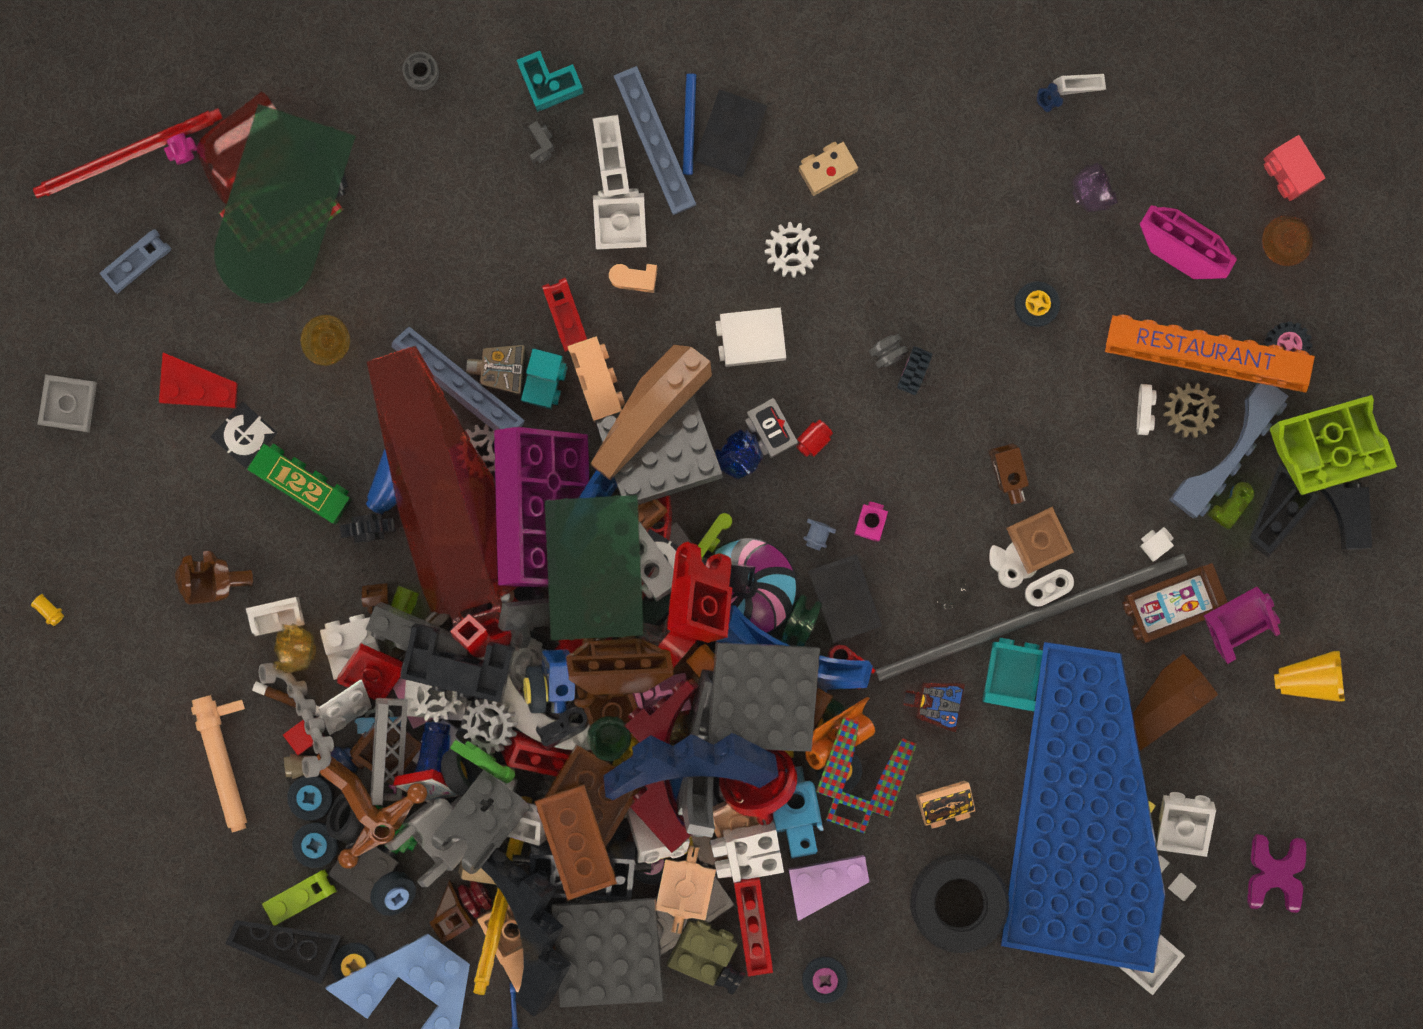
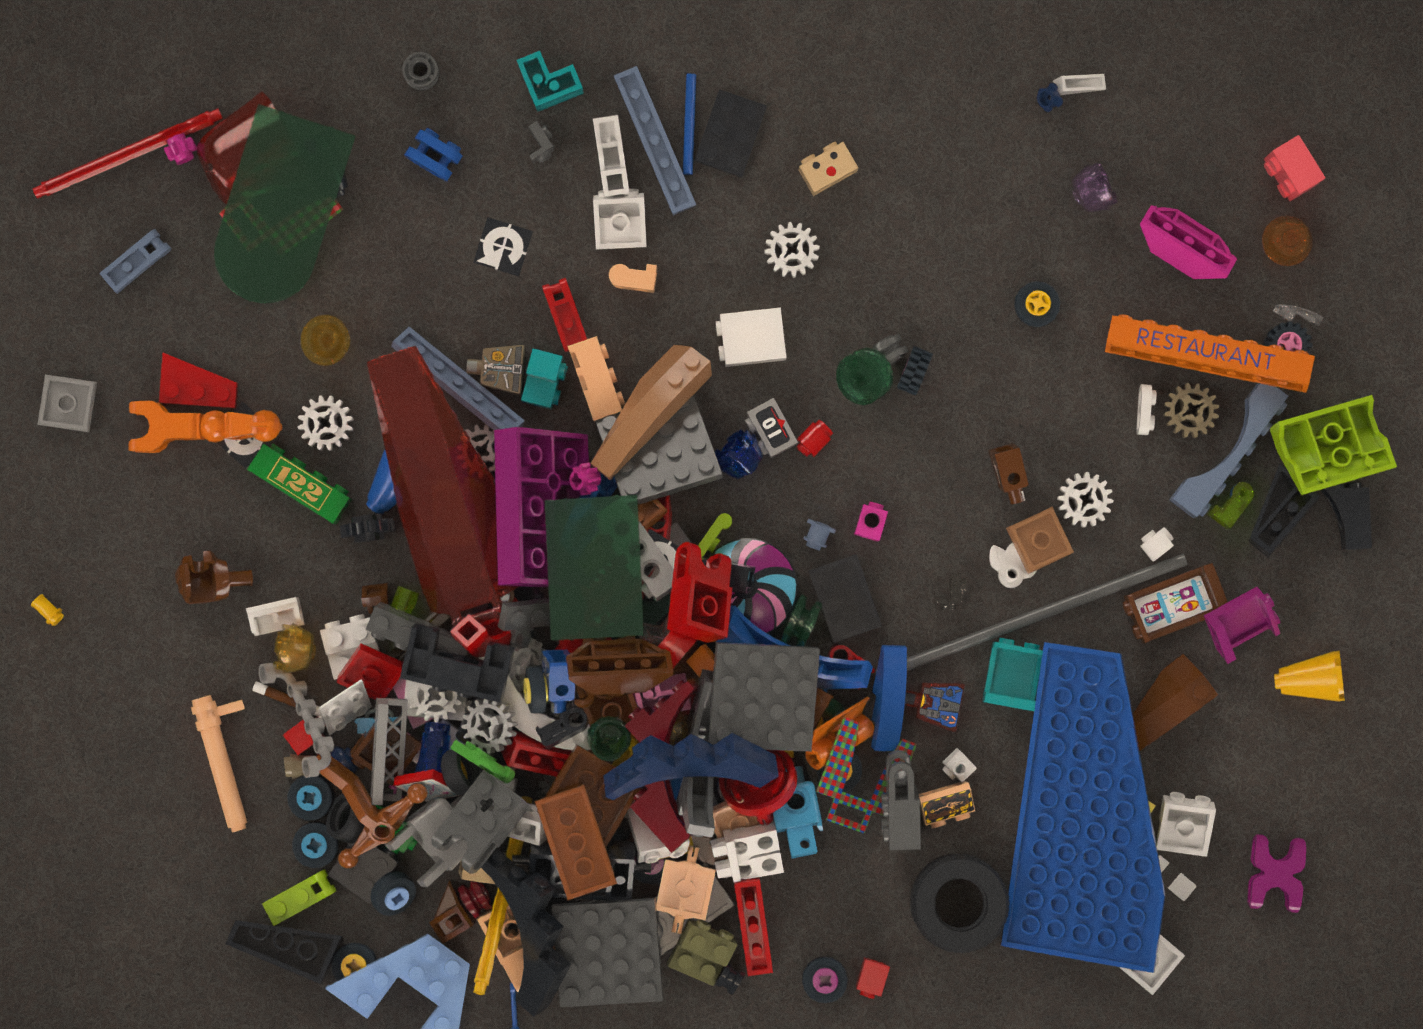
lavender wedge [788,855,869,921] -> none
white plate [1025,569,1074,607] -> none
none -> orange piece [128,401,282,453]
none -> white gear [298,396,354,451]
none -> blue brick [404,128,463,182]
none -> sticker [473,217,533,277]
none -> dark pink gear [569,462,601,496]
none -> clear green wheel [836,347,893,405]
none -> red brick [855,957,890,999]
none -> blue slope [871,645,907,751]
none -> dark grey brick [881,750,921,850]
none -> white plate [942,748,977,782]
none -> white gear [1057,472,1113,528]
none -> clear slope [1273,304,1324,326]

